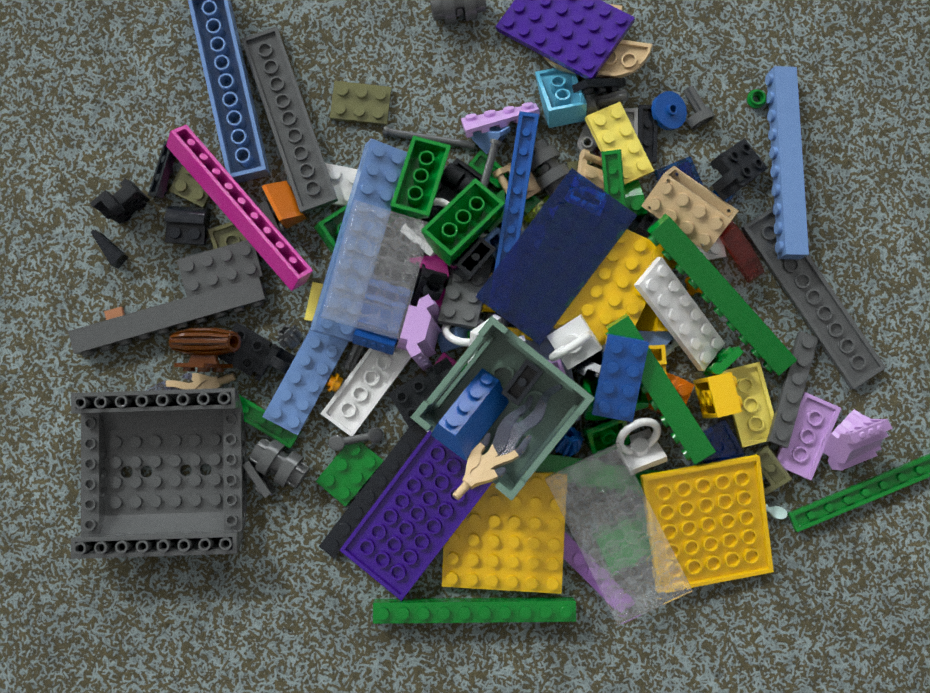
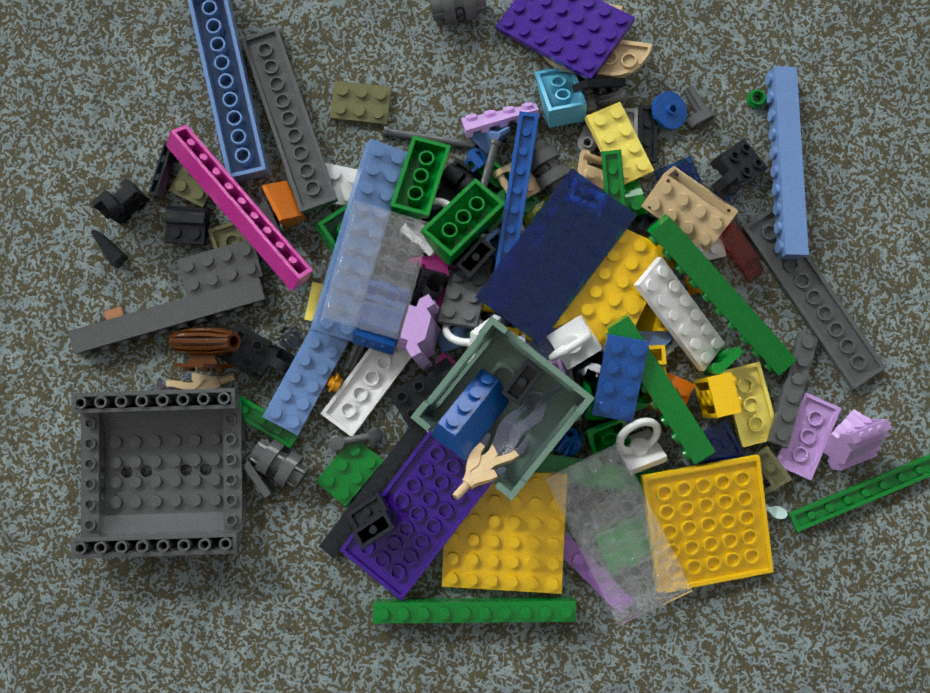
none -> black brick [346,492,398,550]
none -> blue tile [464,148,487,172]

